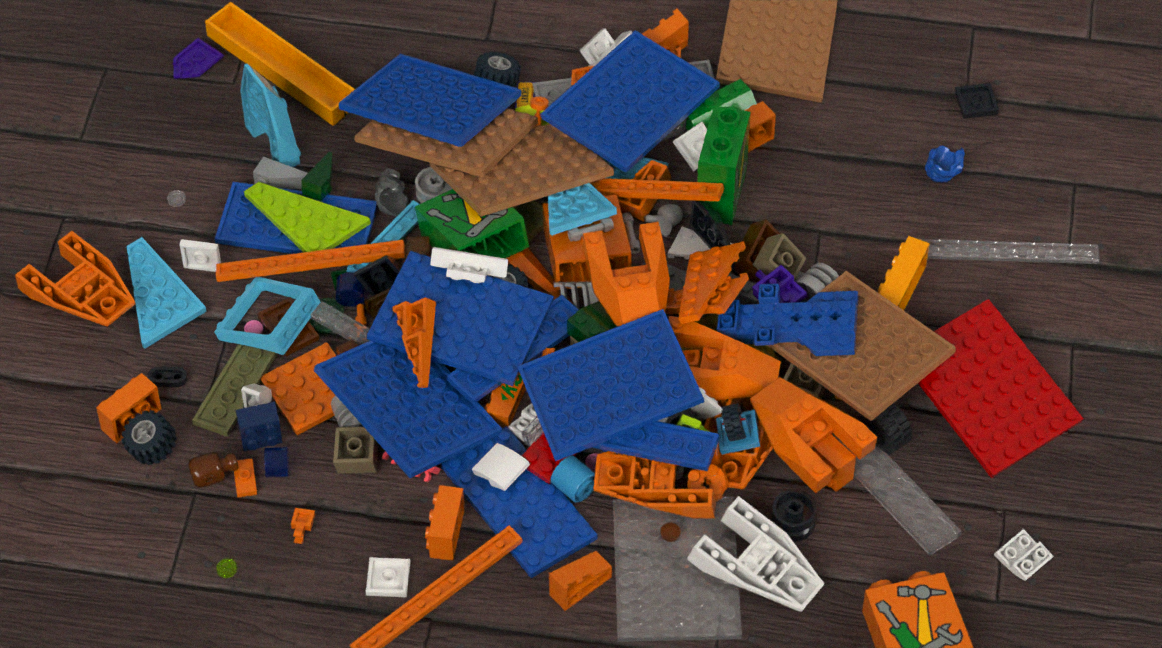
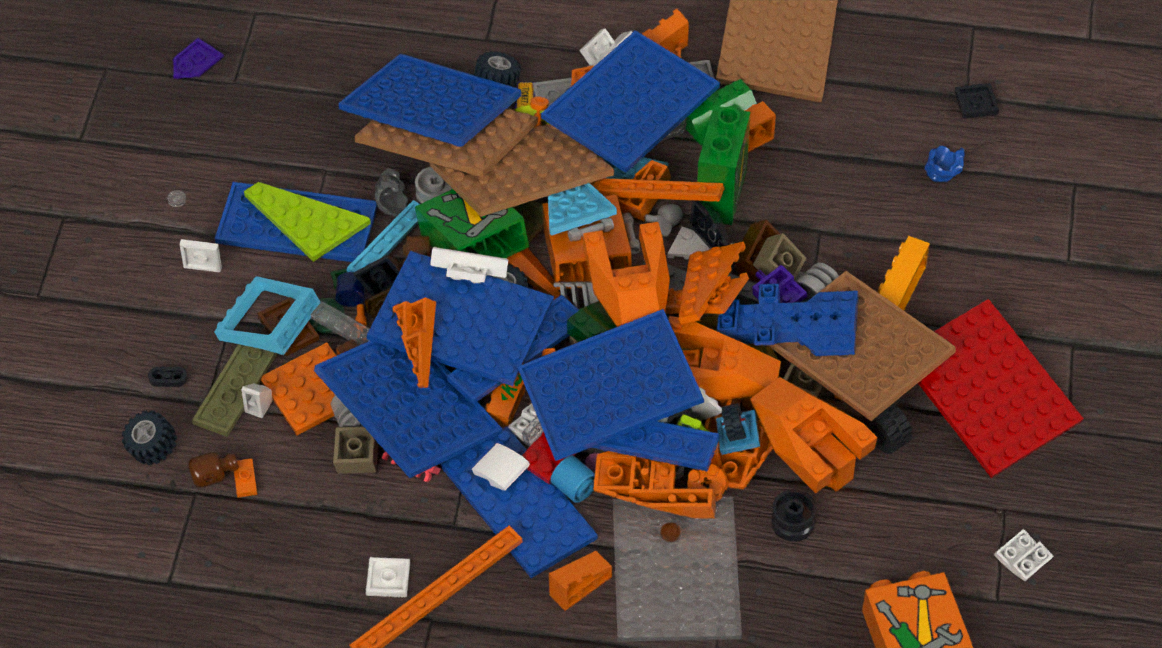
orange wedge [15,231,136,327] -> none
orange brick [96,373,161,443] -> none
medium azure wing [126,237,207,349] -> none
light orange piece [205,2,355,125] -> none
orange plate [216,240,405,282] -> none
clear neon green piece [216,559,237,578] -> none
dark blue brick [236,402,282,451] -> none
medium azure wedge [240,63,301,167] -> none
bright pink piece [244,320,264,334] -> none
light grey slope [253,157,308,189] -> none
clear blue piece [264,447,290,478] -> none
orange plate [291,508,315,544] -> none
dark green slope [301,151,333,201] -> none
orange brick [425,485,465,561] -> none
white tile [673,122,707,172] -> none
white wedge [687,496,824,612] -> none
clear plate [837,438,962,555] -> none
clear plate [919,239,1099,264] -> none

